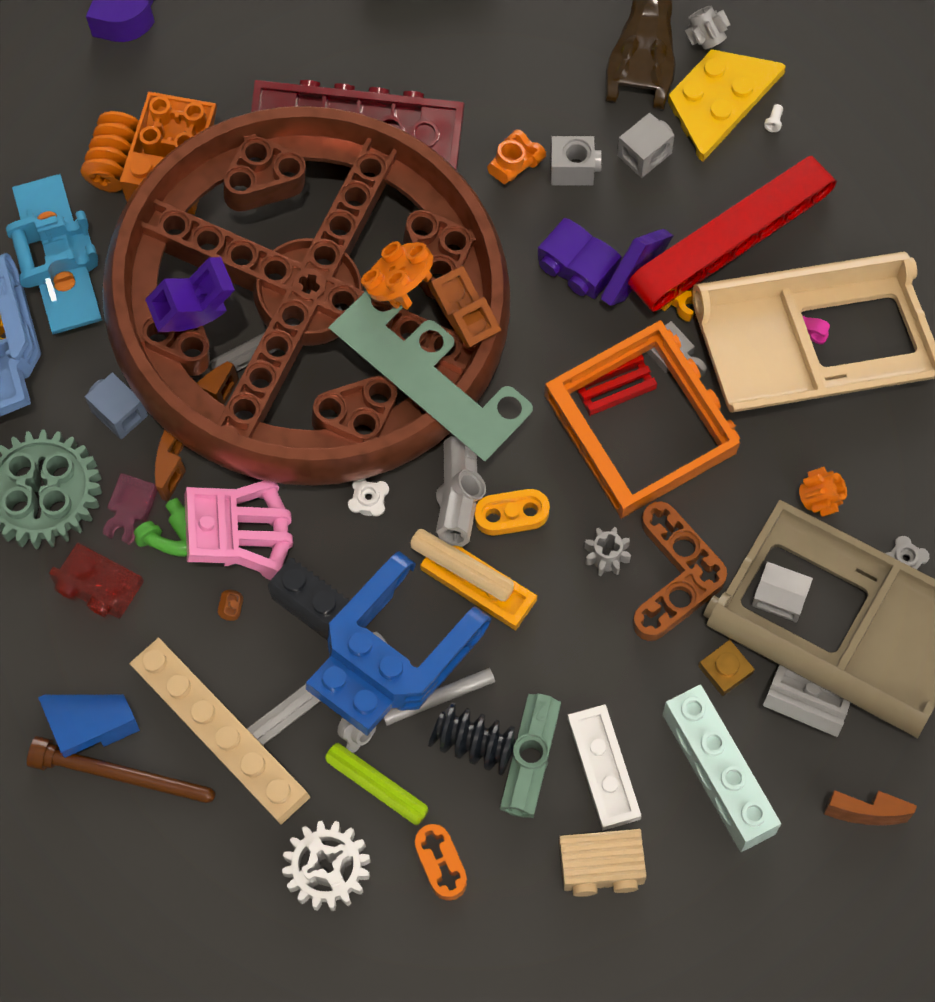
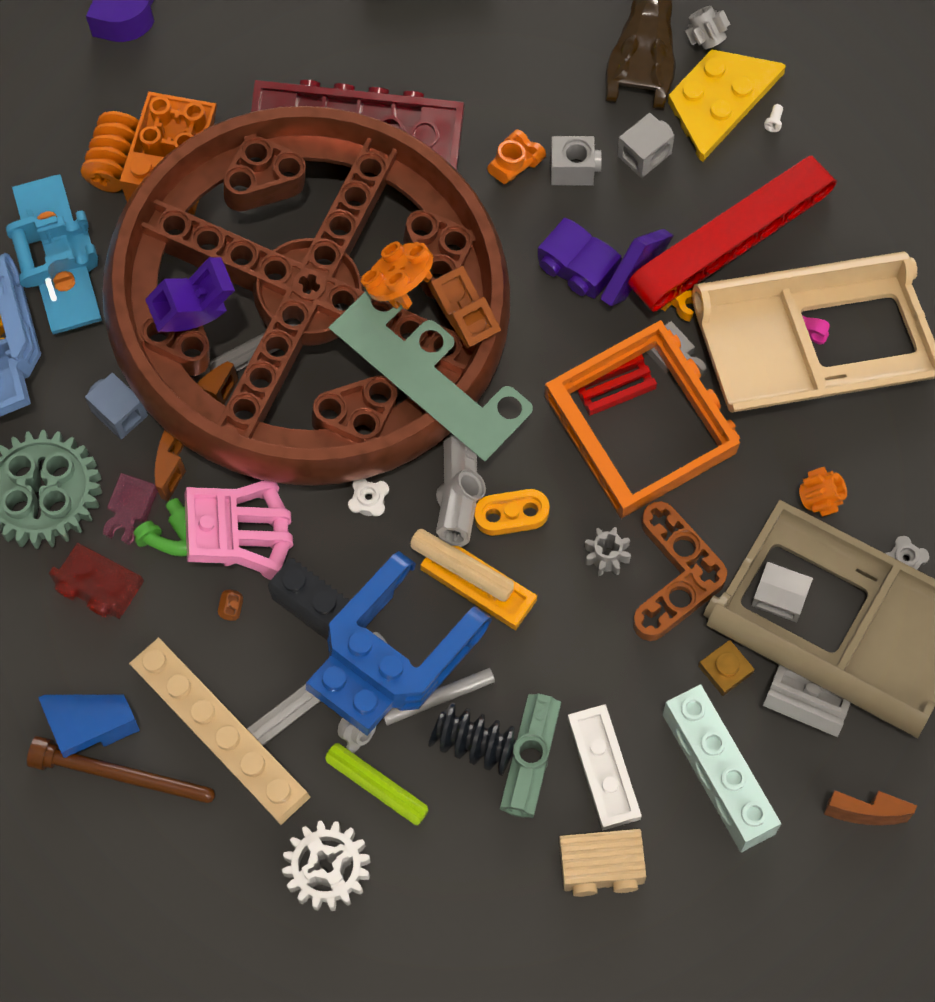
orange beam [415,824,467,901] -> none

